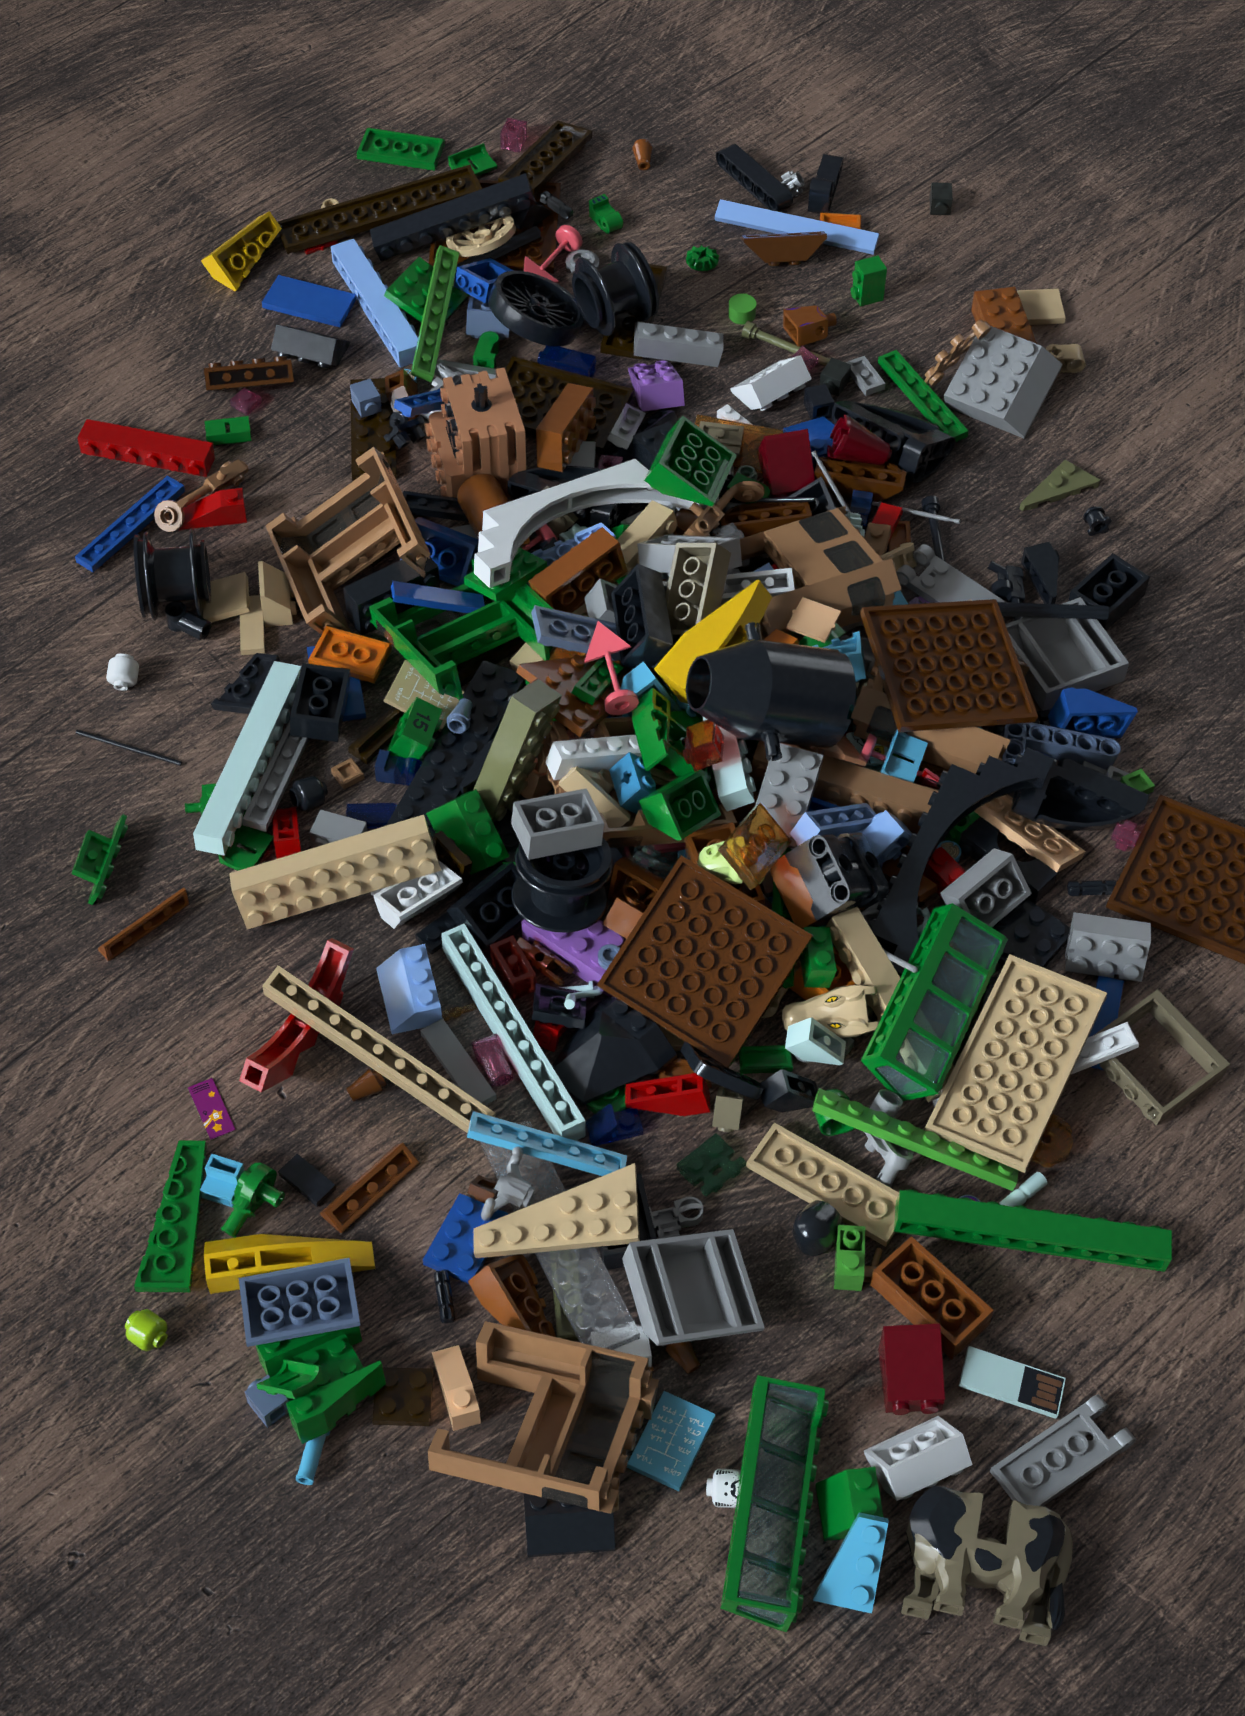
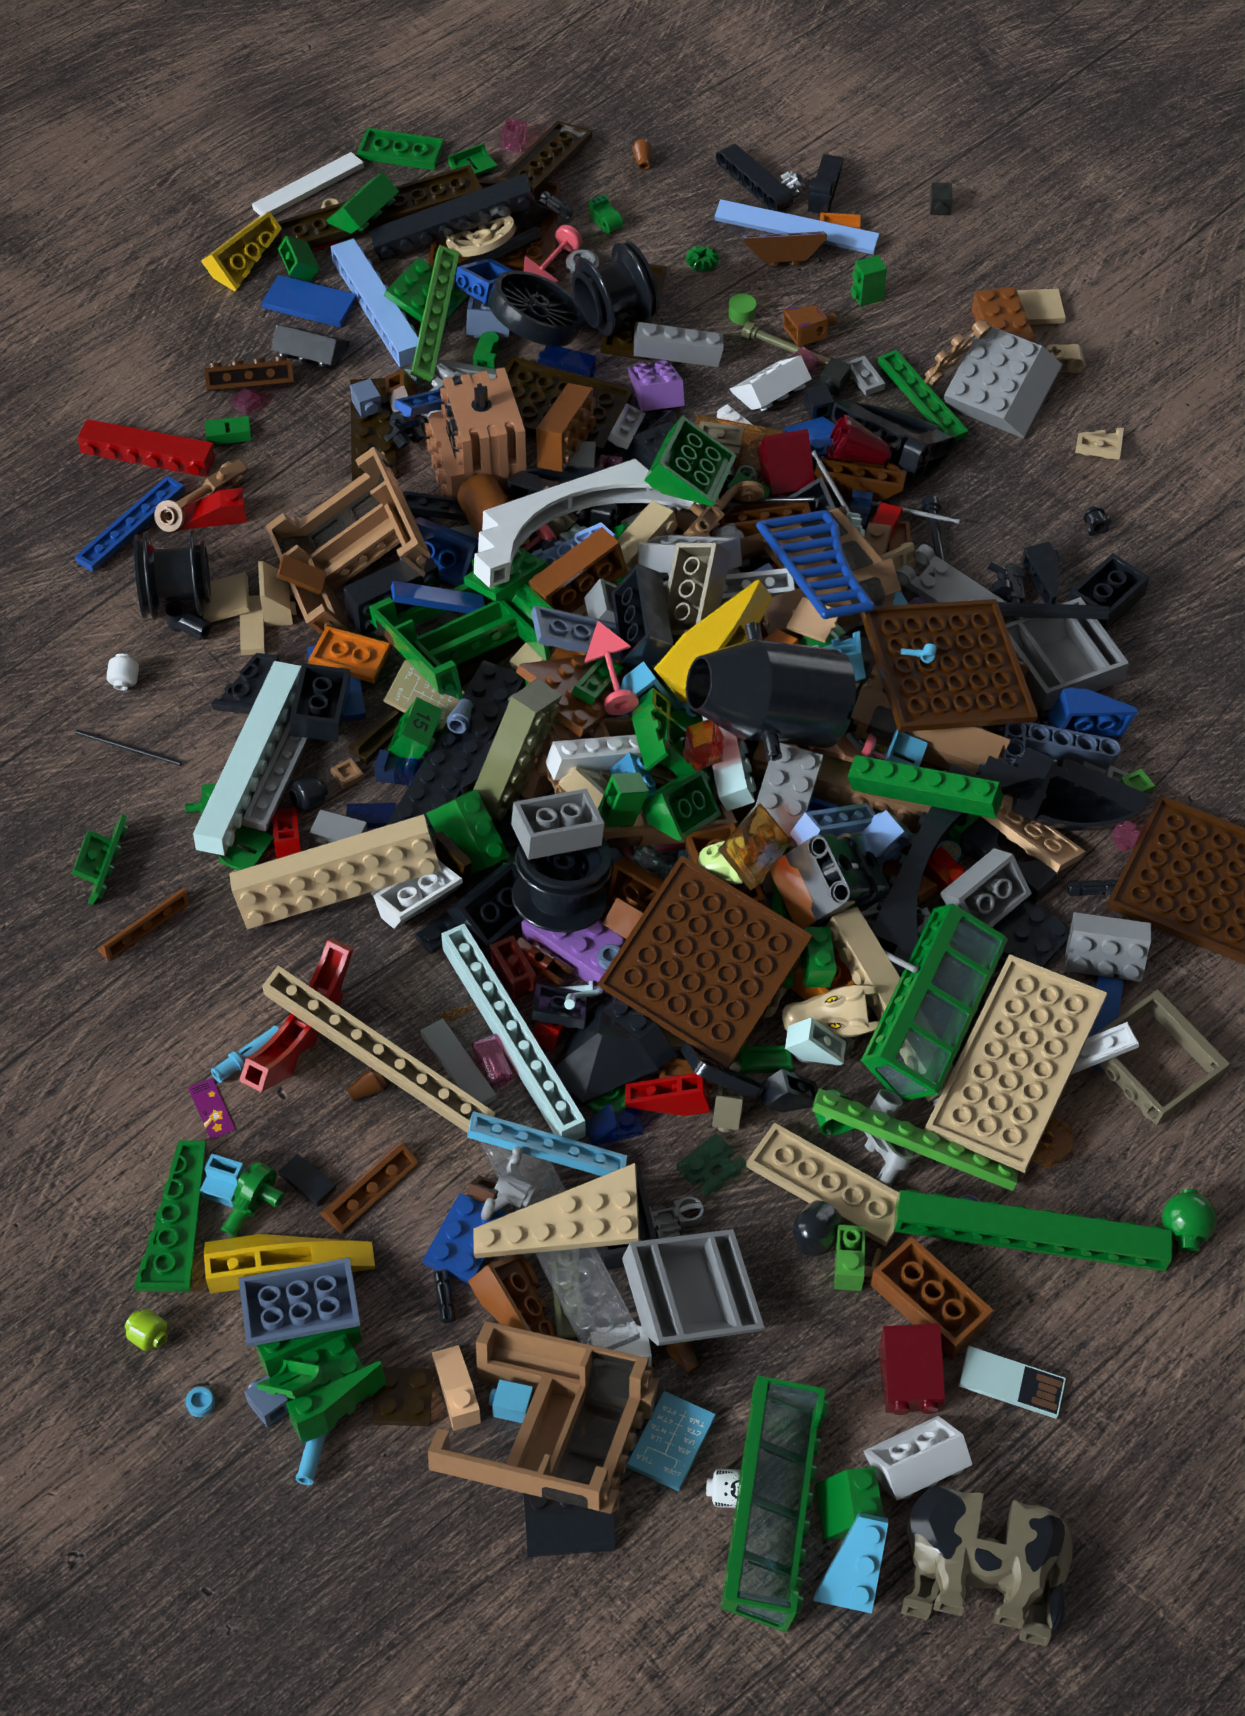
light blue slope [376,944,442,1034] -> none
light grey hinge [990,1394,1136,1507] -> none
light aqua piece [999,1172,1047,1207] -> none
olive wing [1020,460,1100,511] -> none
none -> medium azure tile [186,1387,215,1417]
none -> medium azure pin [211,1025,279,1083]
none -> white tile [252,152,364,216]
none -> dark orange tile [276,554,327,594]
none -> green brick [278,236,319,282]
none -> green slope [326,172,399,234]
none -> medium azure brick [489,1379,533,1423]
none -> green brick [598,772,649,828]
none -> blue bar [756,510,875,619]
none -> green brick [848,755,1003,819]
none -> medium azure hand [901,644,937,663]
none -> tan wing [1075,428,1124,460]
none -> green brick [1161,1189,1217,1252]

